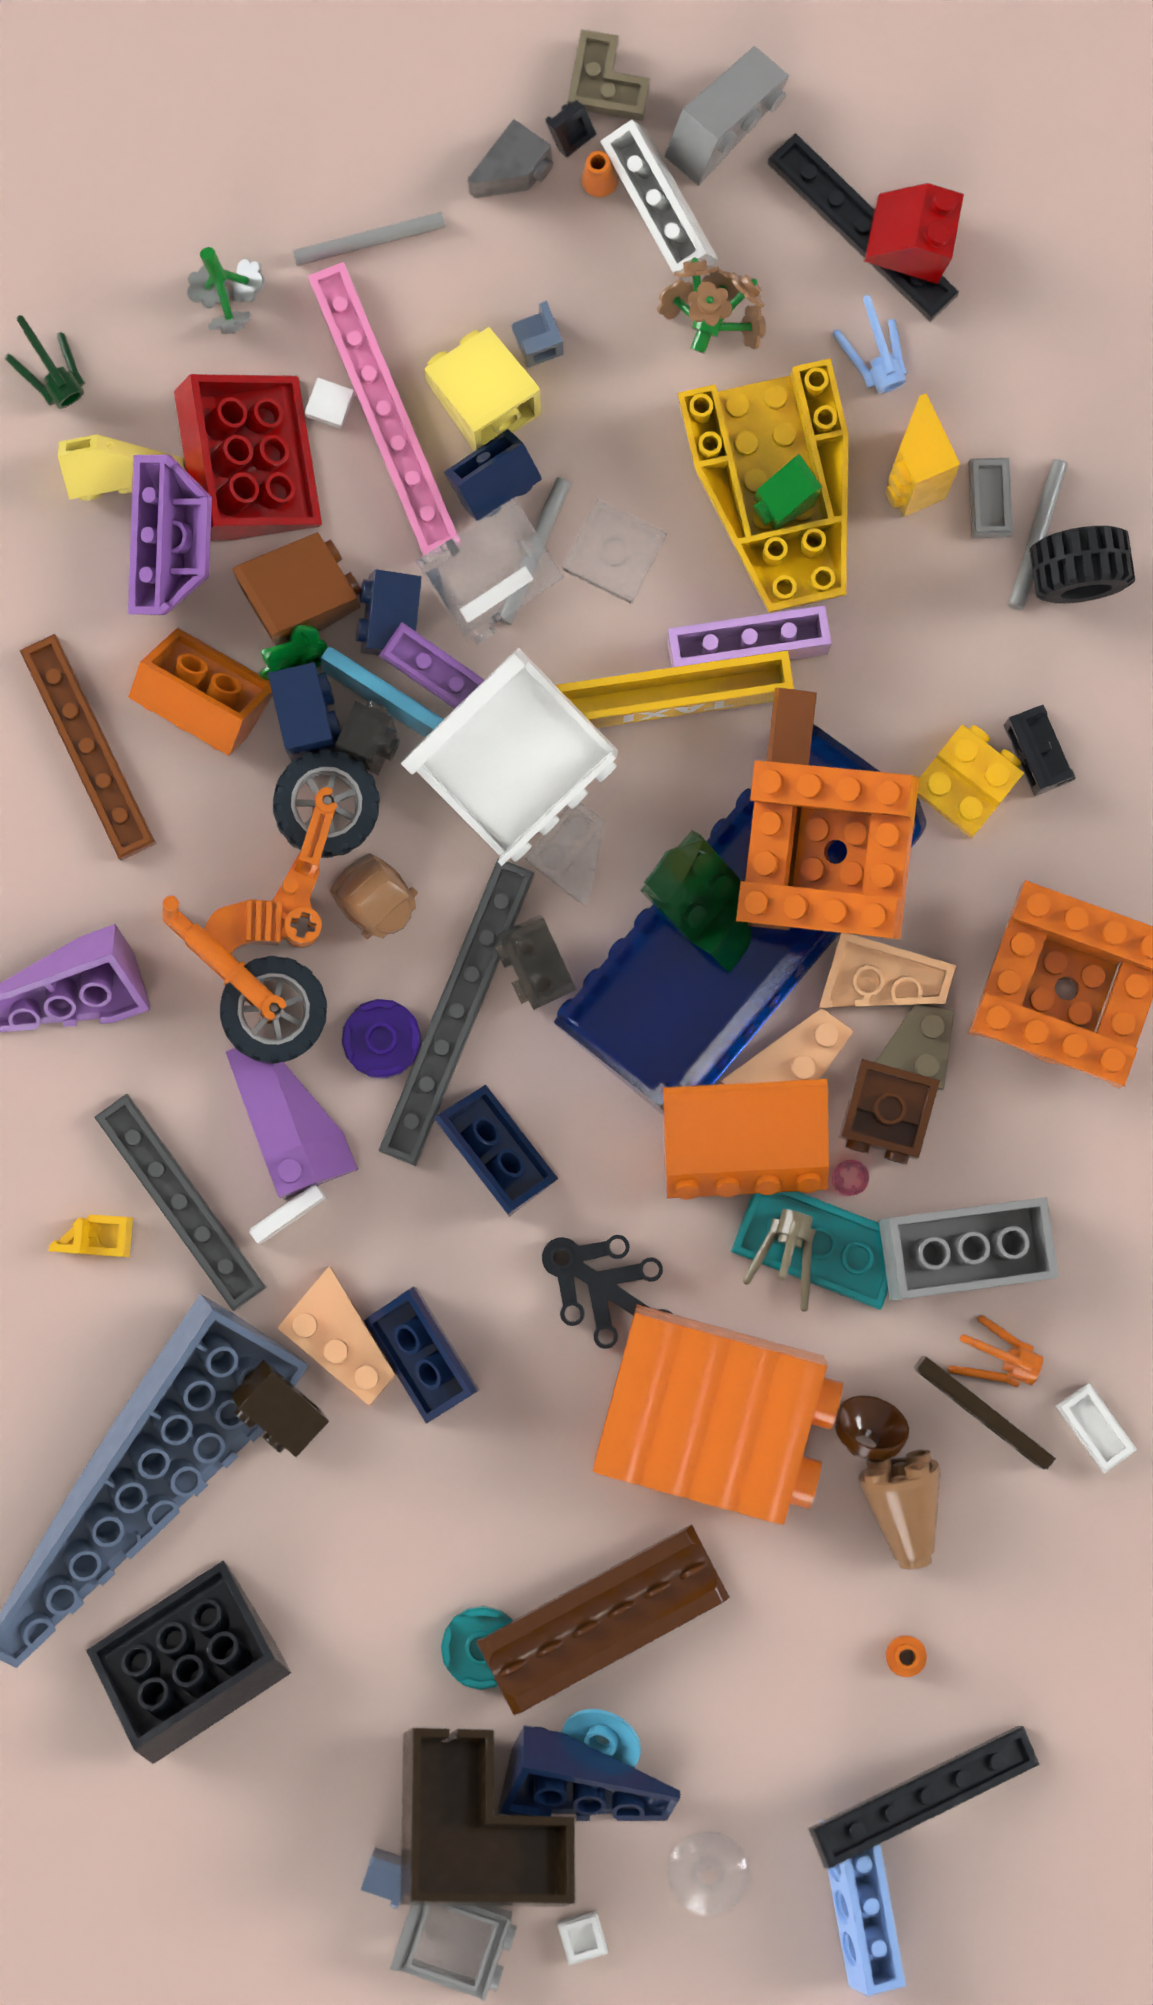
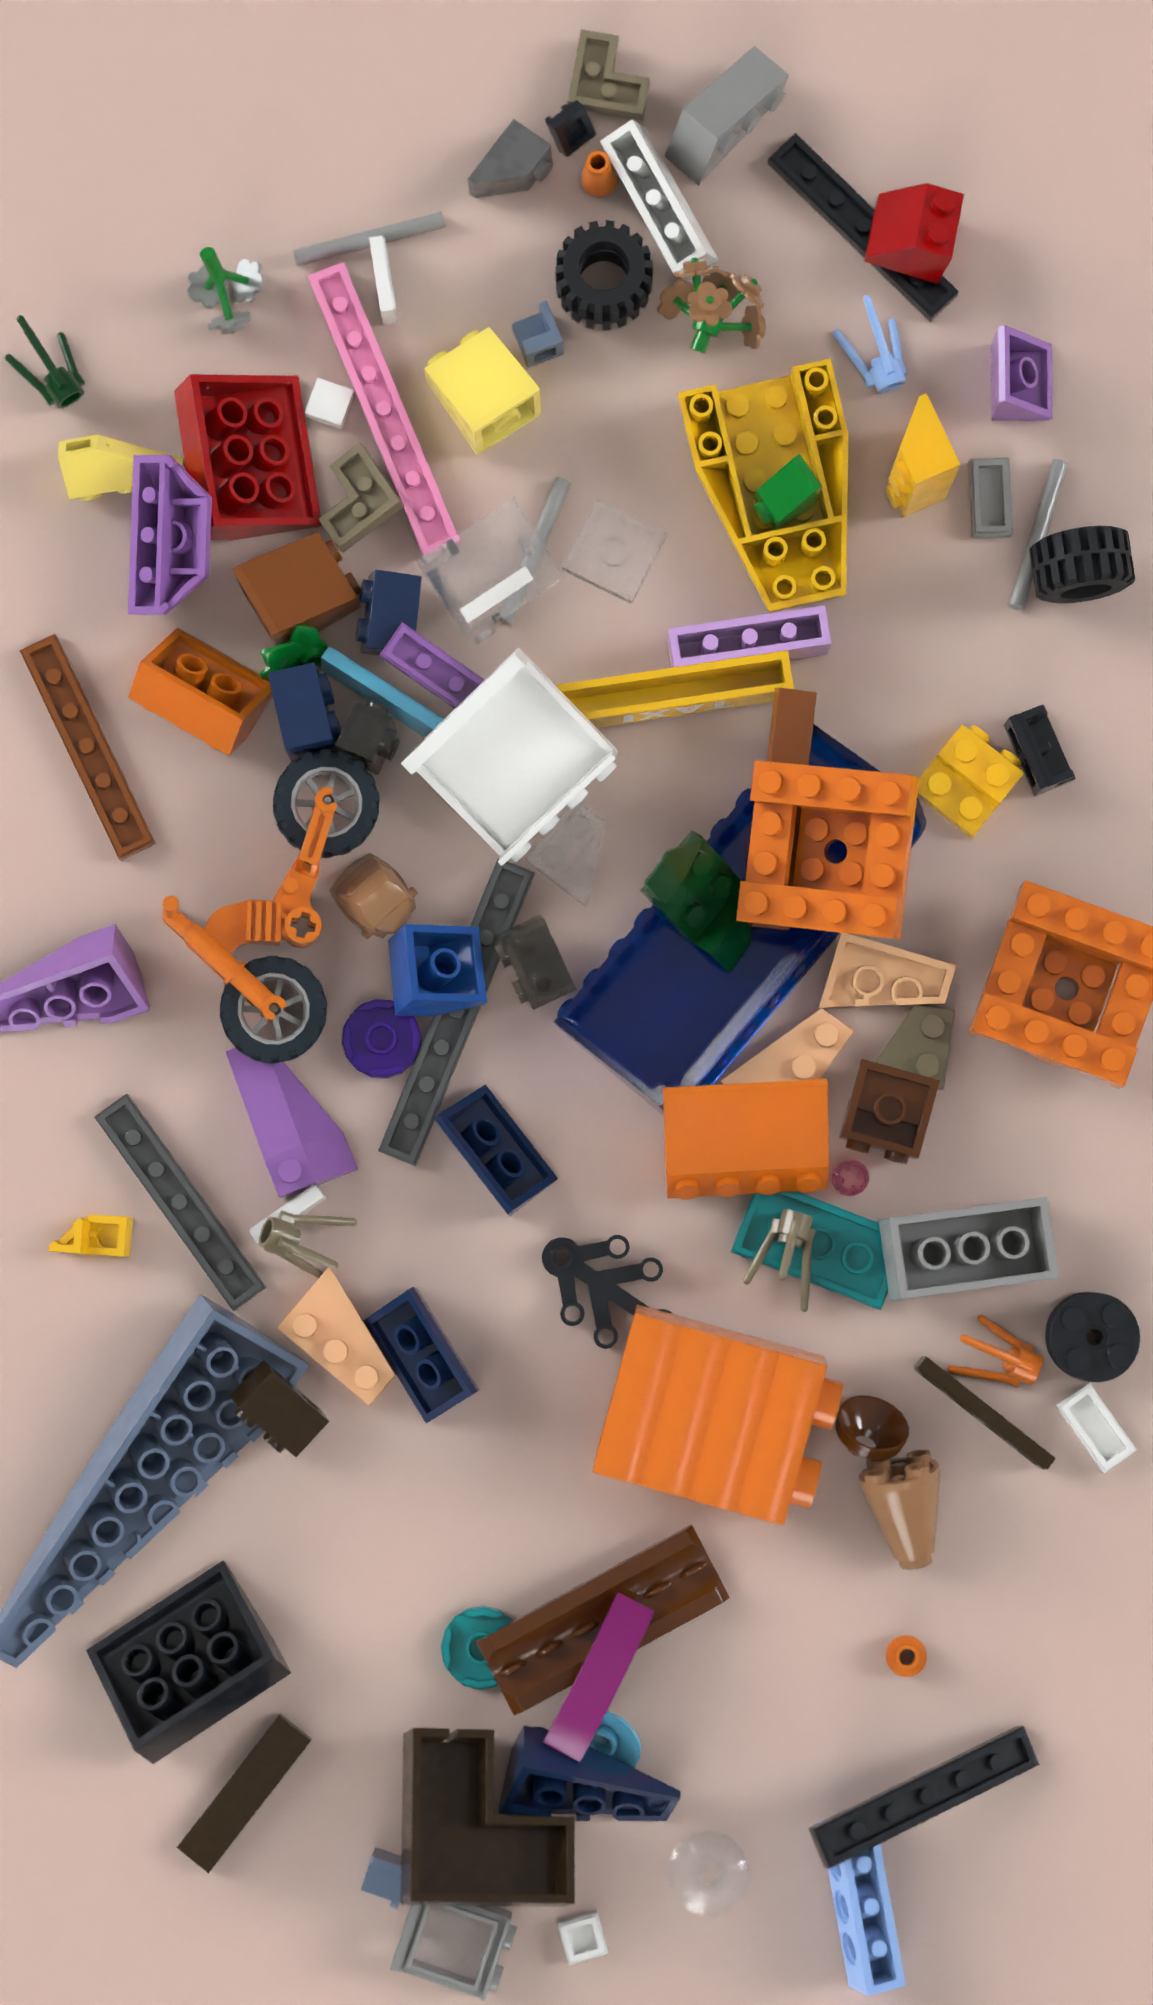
dark blue brick [444,429,542,522] -> none
none -> dark brown tile [177,1714,312,1874]
none -> dark tan plant [259,1211,357,1278]
none -> dark tan plate [318,443,405,553]
none -> white tile [369,235,398,325]
none -> blue slope [388,924,487,1016]
none -> magenta slope [543,1592,655,1762]
none -> black tyre [555,220,653,330]
none -> medium lavender slope [991,325,1052,421]
none -> black wheel [1045,1292,1140,1382]

